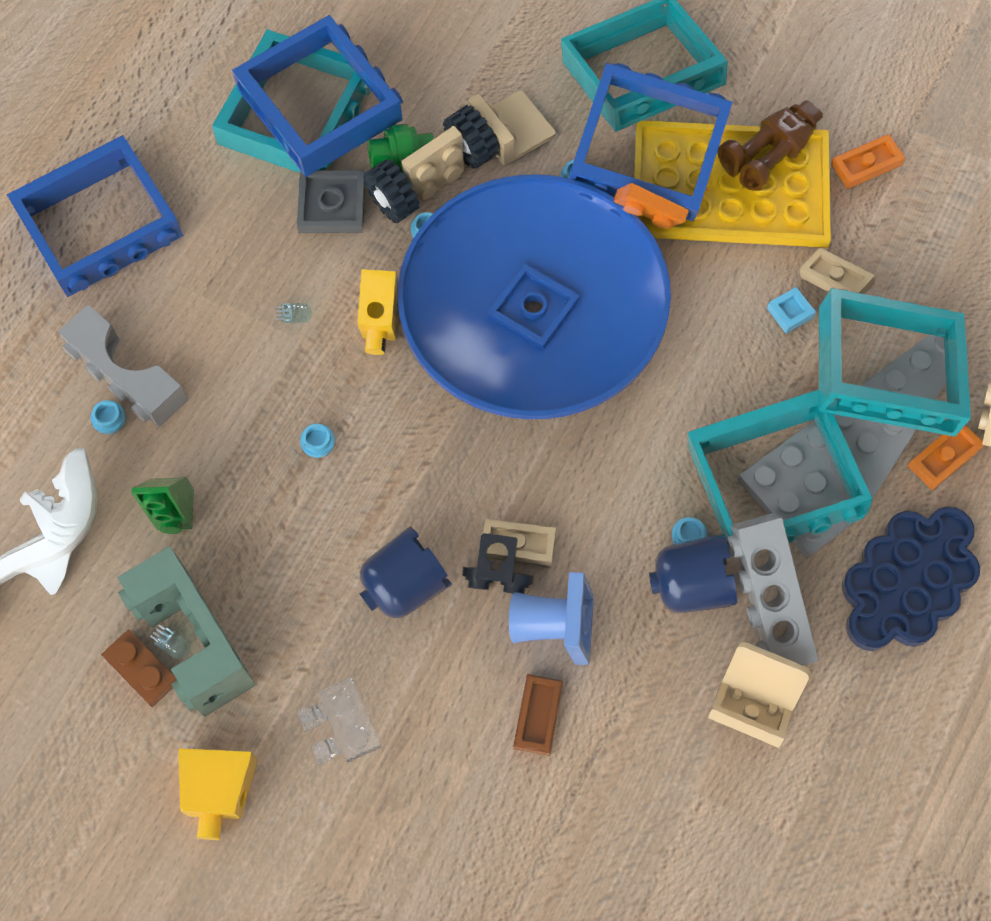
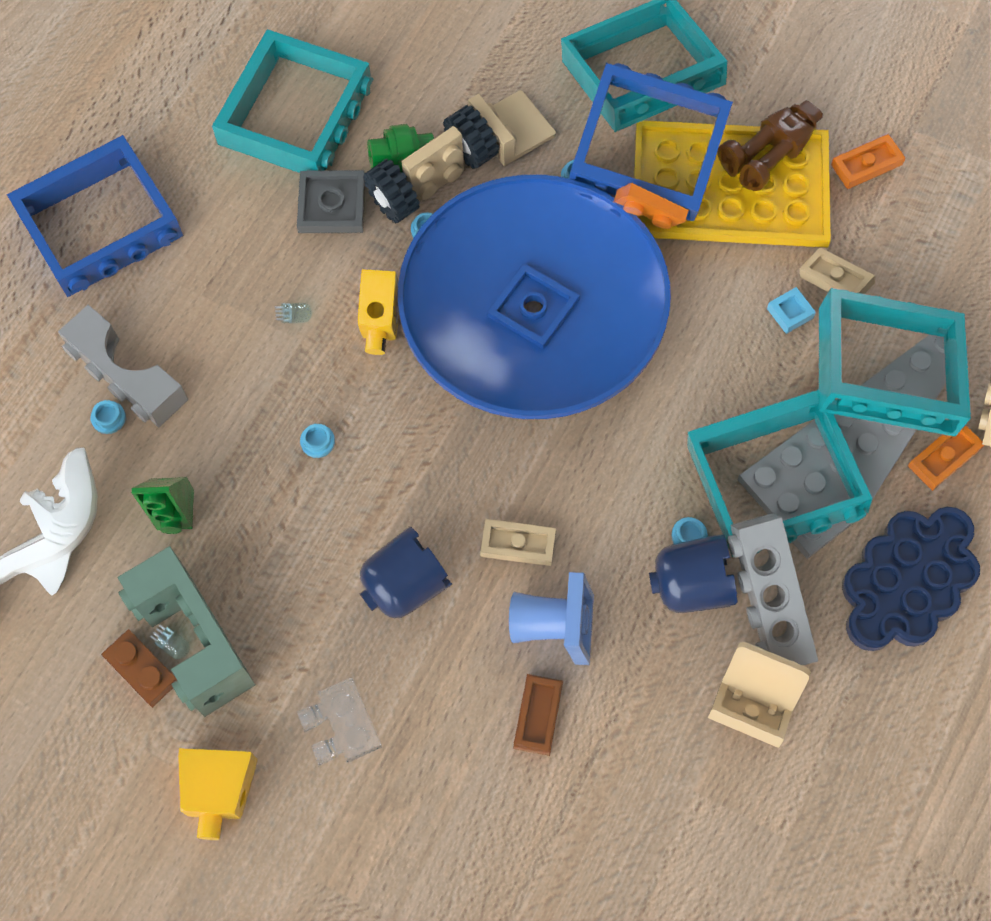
blue window [232,15,403,177] -> none
black bracket [462,533,534,594] -> none

